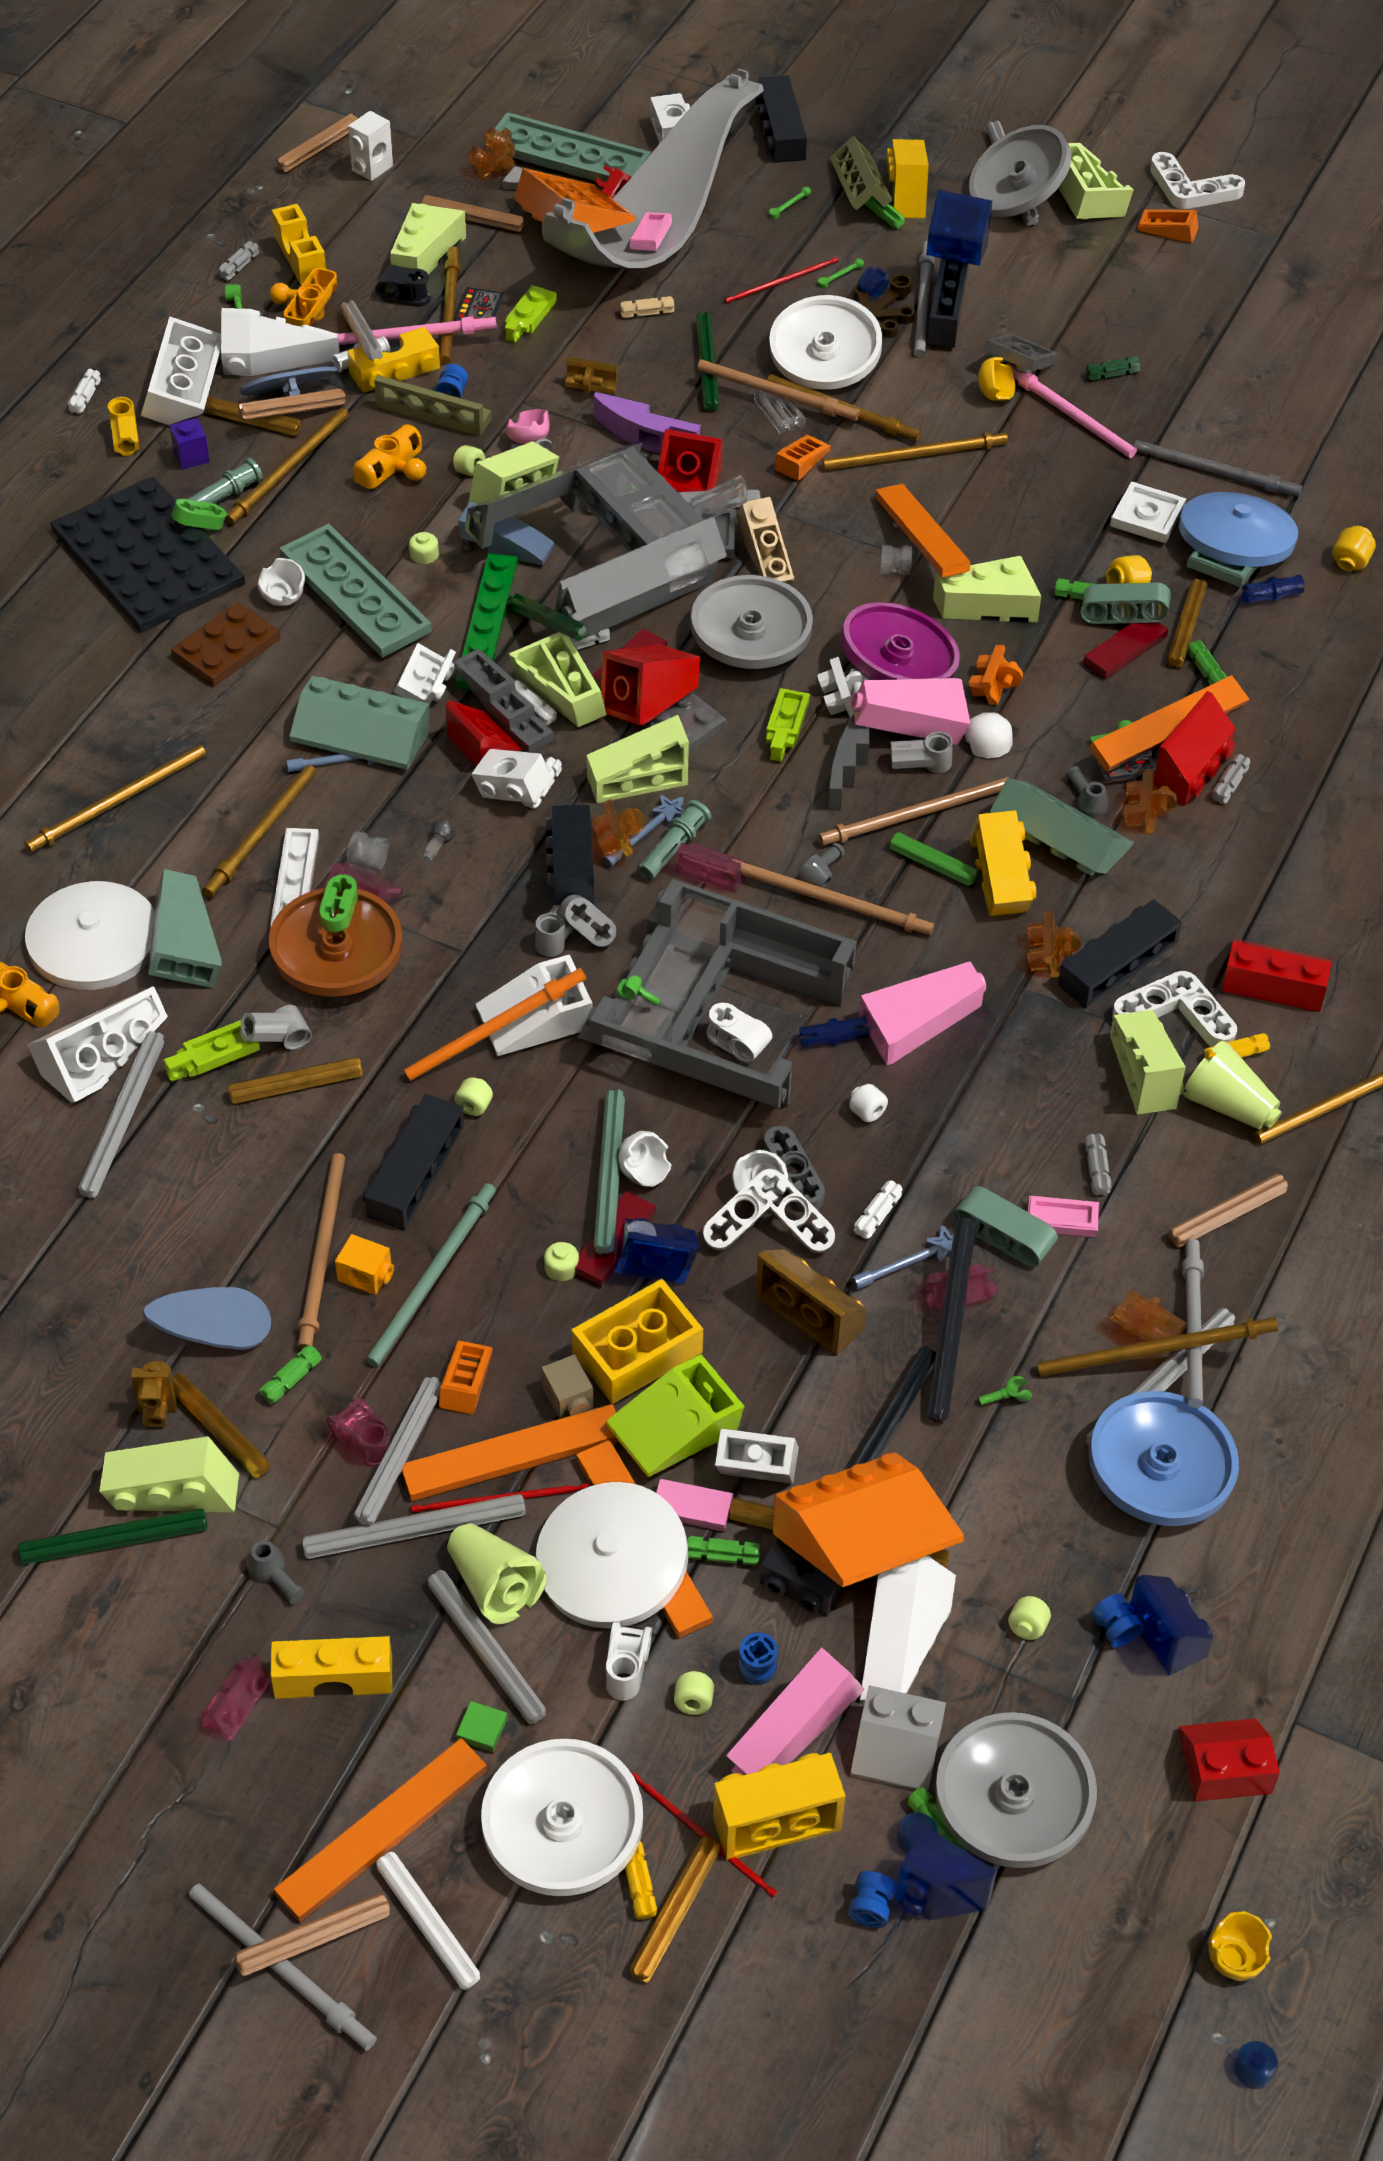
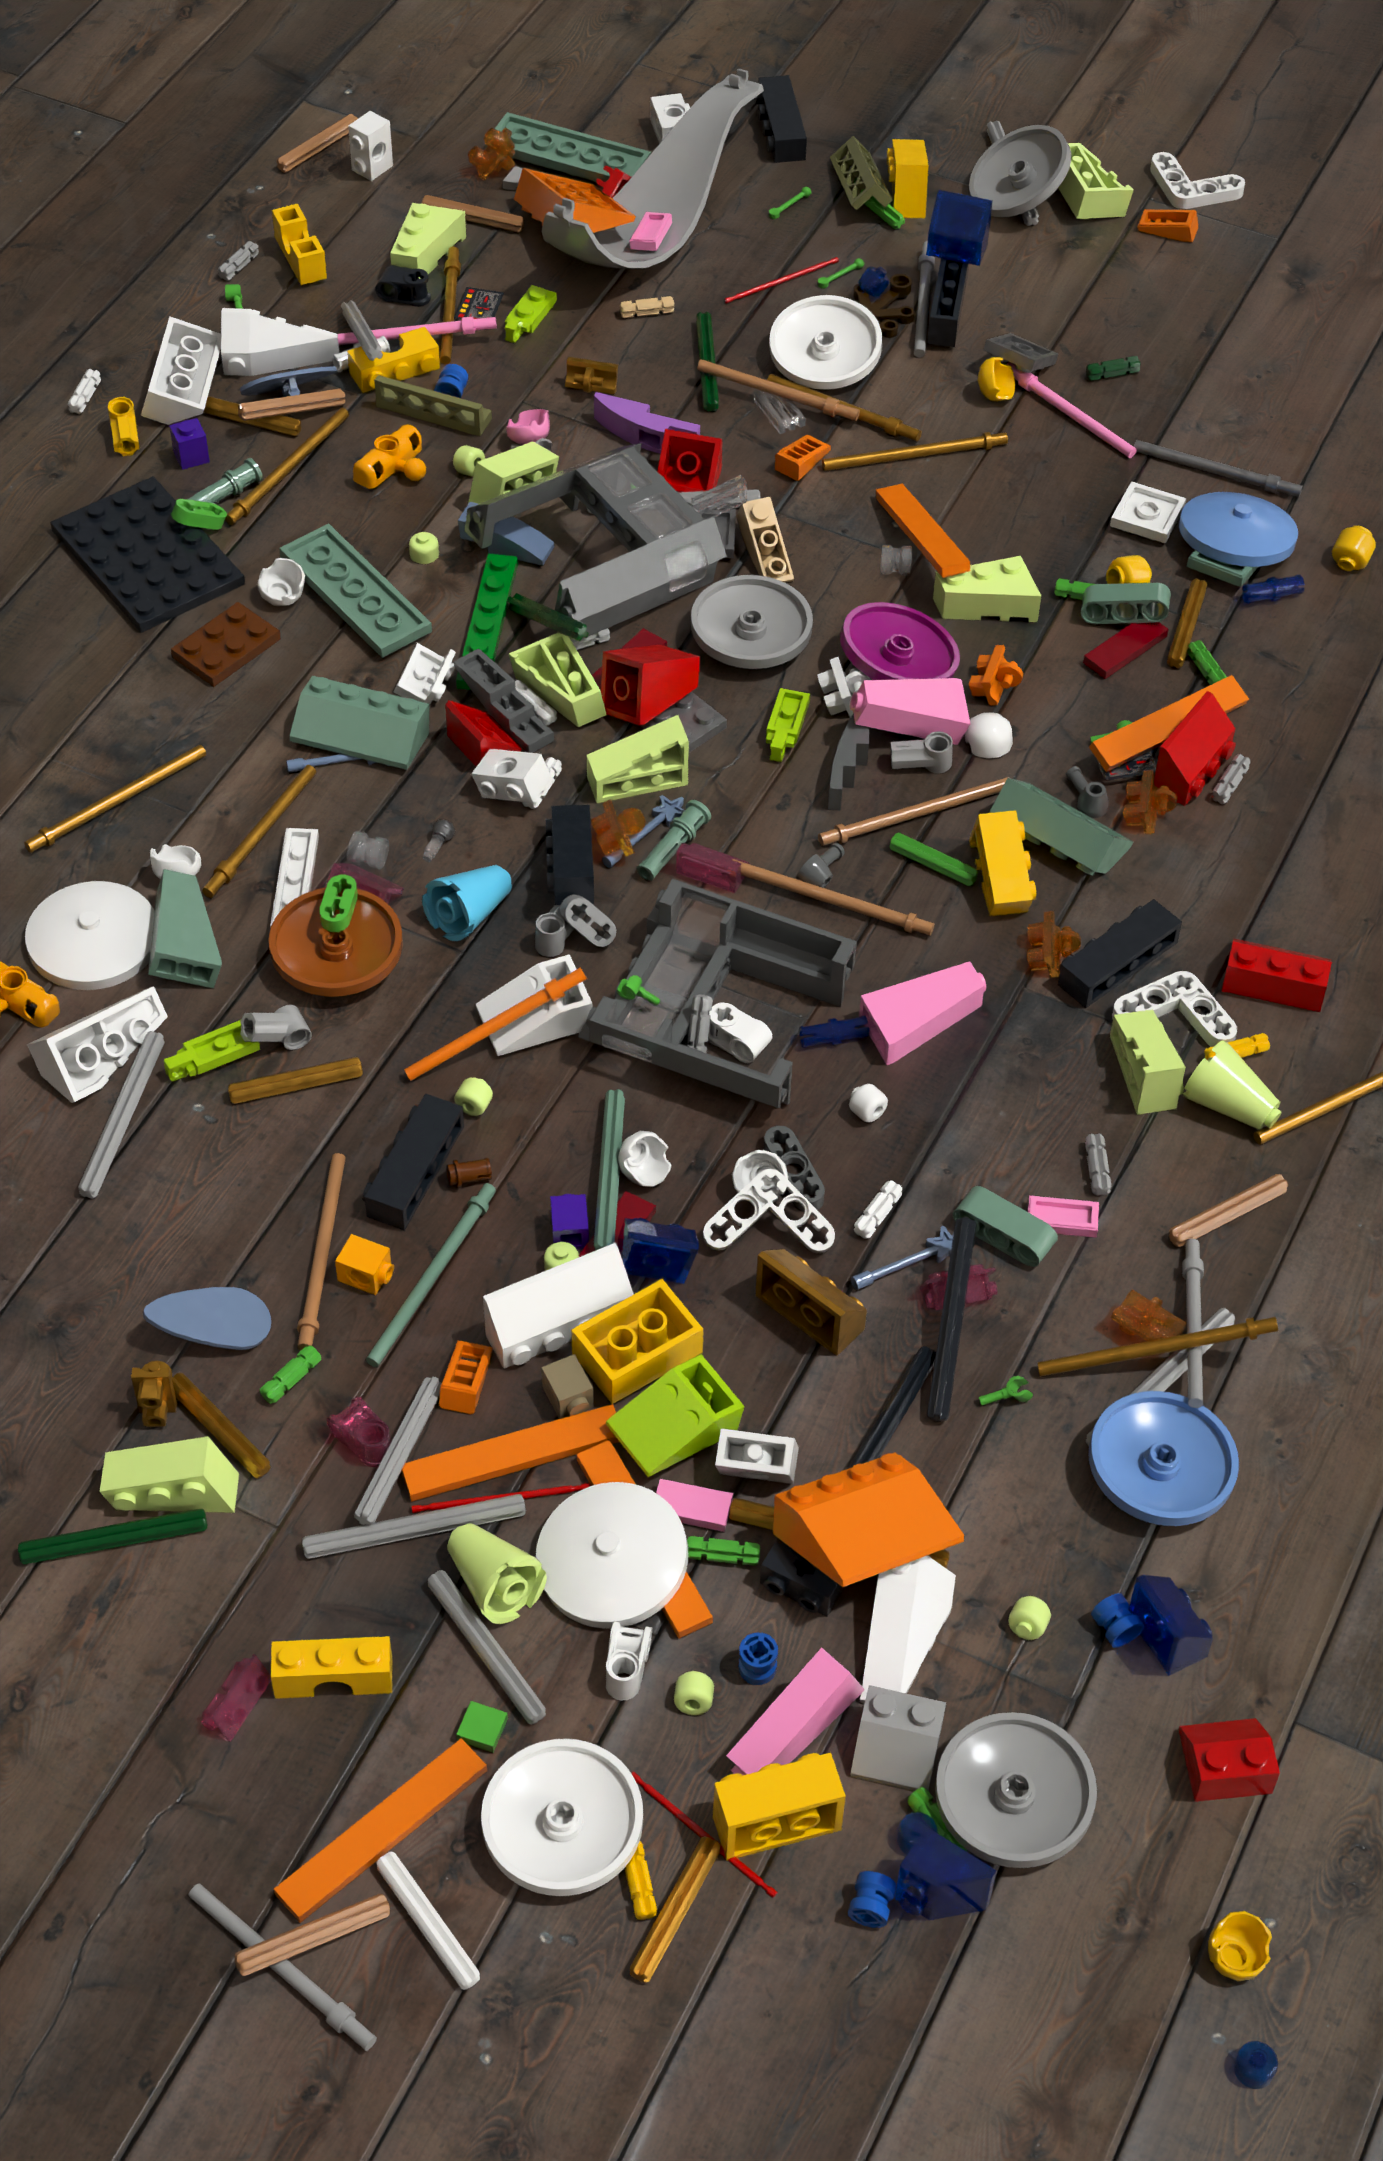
dark grey bar [247,1540,305,1604] -> none
light orange piece [270,268,337,327] -> none
none -> white hair [150,844,201,879]
none -> medium azure cone [422,865,512,941]
none -> reddish brown pin [446,1158,492,1188]
none -> white slope [483,1243,634,1369]
none -> dark purple brick [550,1194,589,1250]
none -> light grey axle [687,994,713,1053]

